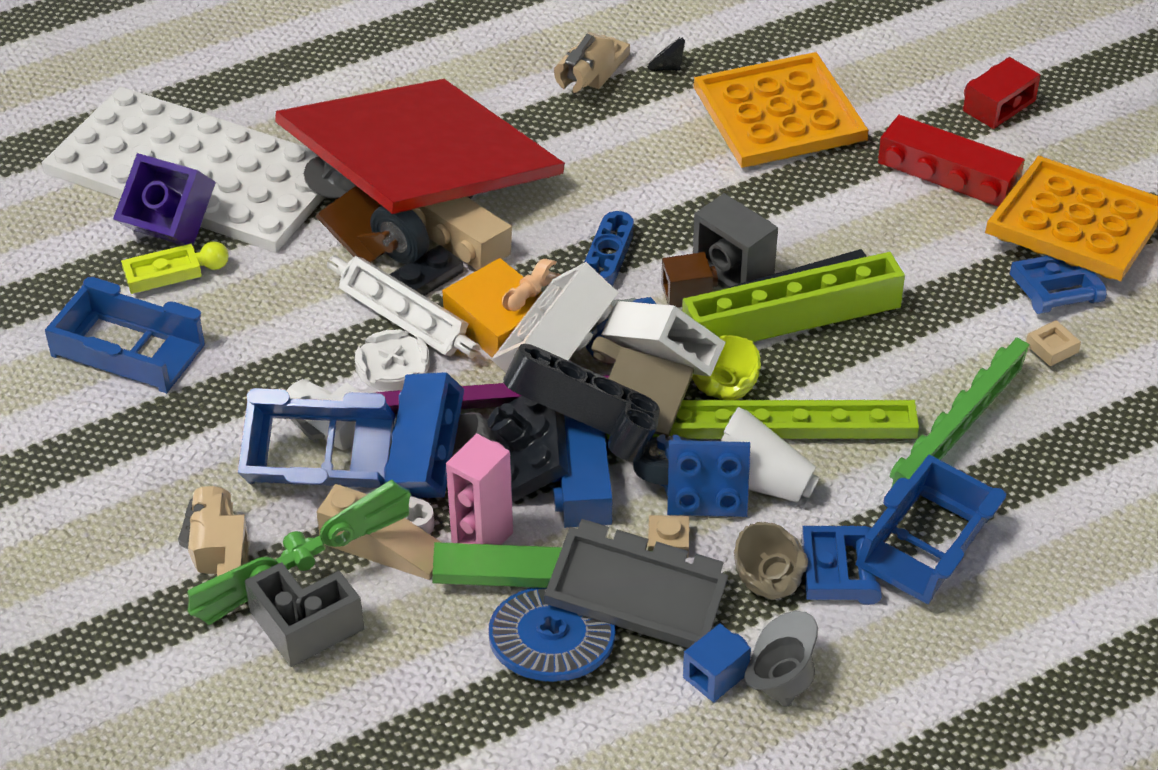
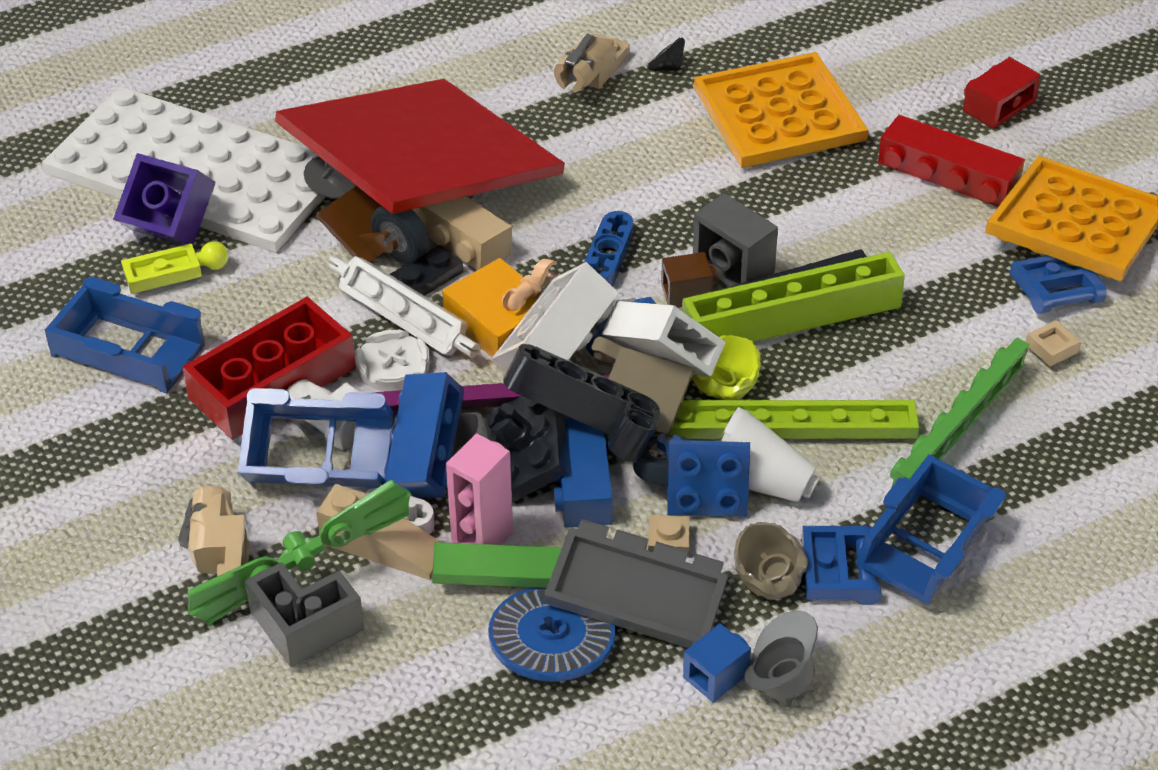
none -> red brick [182,296,356,440]

